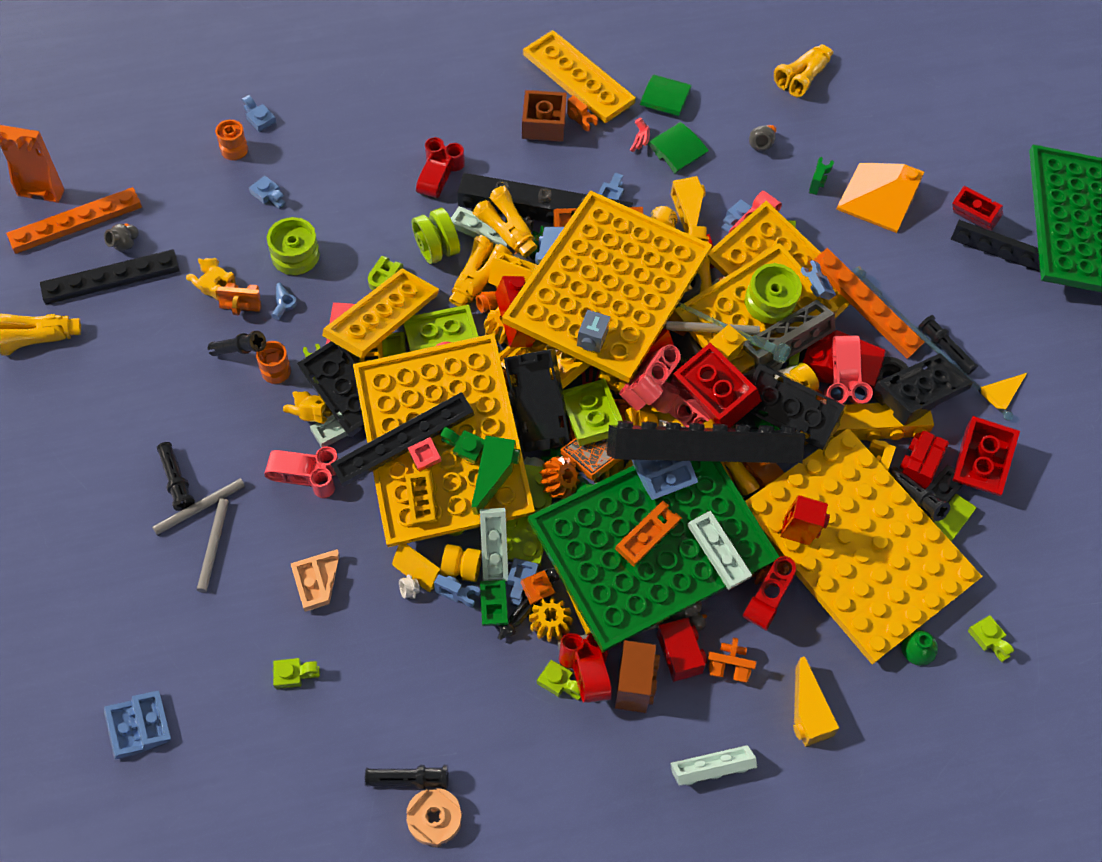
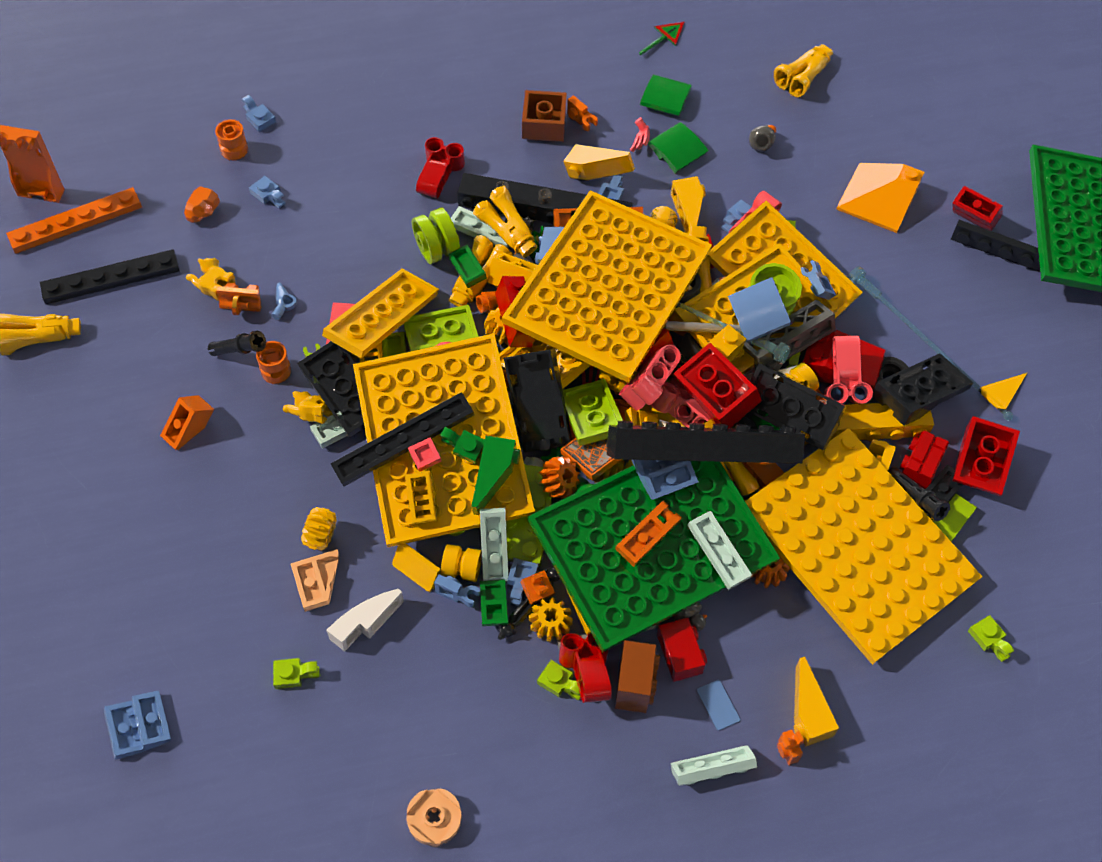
dark grey animal [104,223,139,251] -> none
light grey bar [152,478,245,535] -> none
black pin [157,442,195,511] -> none
light grey bar [197,498,229,593] -> none
coral piece [264,446,339,498] -> none
lime wheel [266,217,320,275] -> none
black pin [365,765,449,790] -> none
lime plate [368,256,403,290] -> none
white plate [399,574,420,599] -> none
yellow plate [523,30,636,124] -> none
sand blue brick [577,310,611,353] -> none
orange hips [707,637,756,683] -> none
red piece [742,556,796,631] -> none
red brick [780,495,830,546] -> none
green plate [809,157,834,195] -> none
orange plate [810,248,925,359] -> none
green brick [901,630,938,666] -> none
black pin [918,315,978,375] -> none
none -> orange slope [160,395,214,450]
none -> orange rock [184,186,220,223]
none -> yellow gear [301,507,337,551]
none -> white slope [327,589,404,651]
none -> green tile [448,244,487,288]
none -> yellow slope [563,144,635,180]
none -> piece [639,22,684,55]
none -> medium blue sticker [697,680,740,730]
none -> medium blue slope [728,277,792,343]
none -> orange plate [777,729,804,765]

